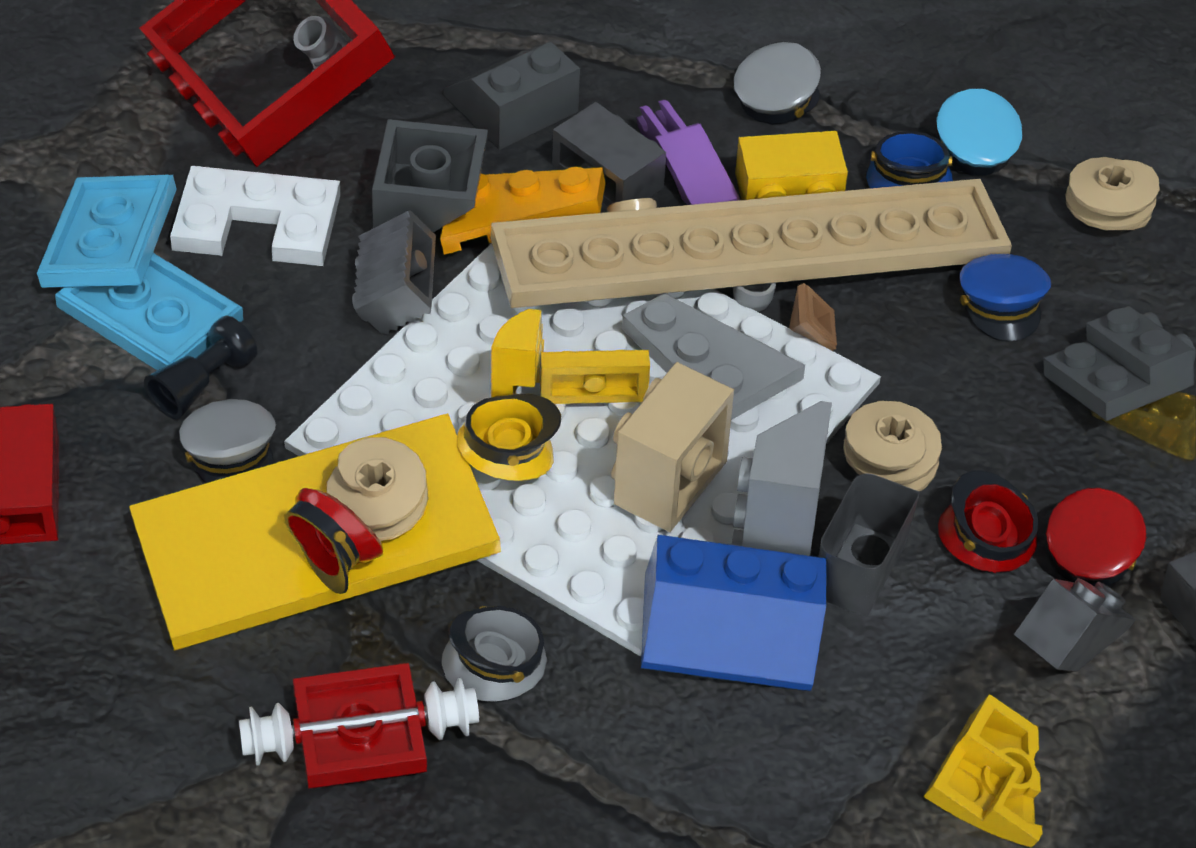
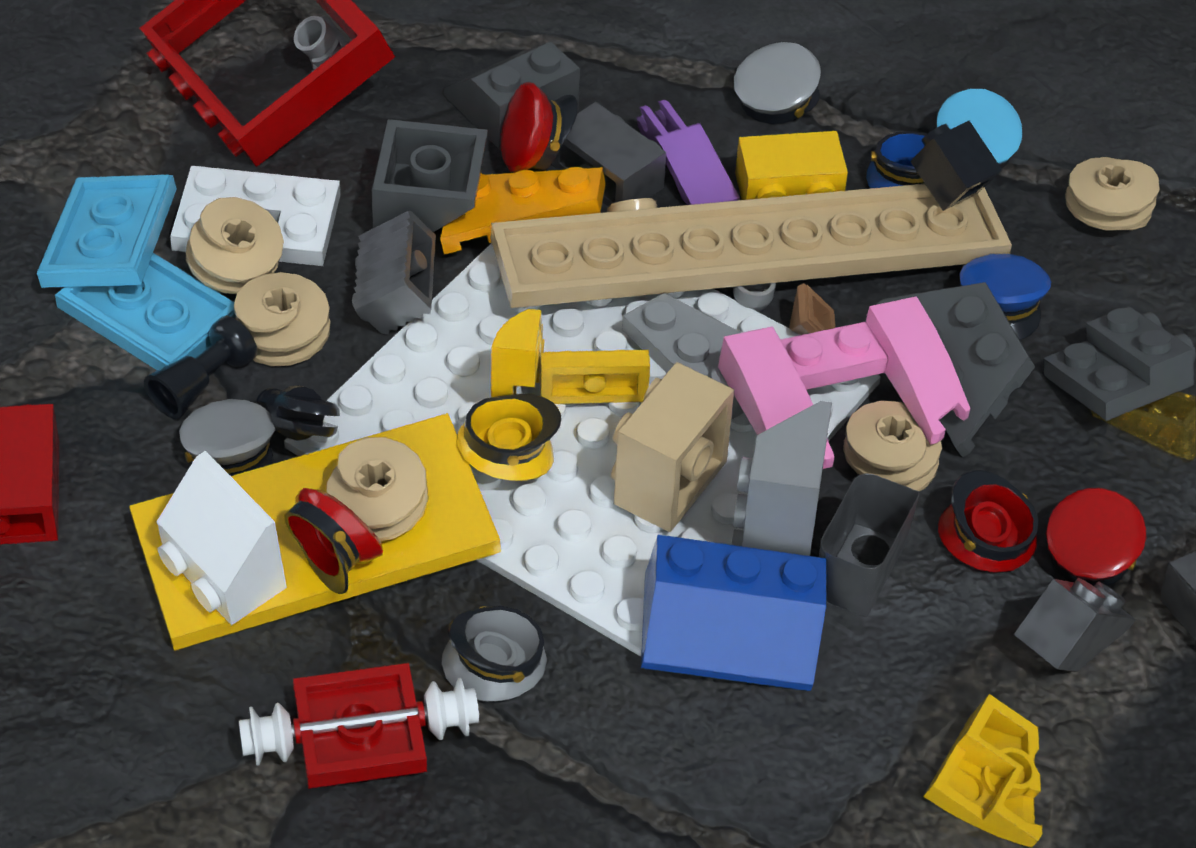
none -> white slope [157,451,287,626]
none -> tan piece [186,197,284,294]
none -> tan piece [234,272,330,366]
none -> black arm [256,385,340,441]
none -> red piece [500,82,578,172]
none -> bright pink wedge [718,296,971,469]
none -> dark grey wing [877,282,1035,457]
none -> black brick [910,120,1003,211]

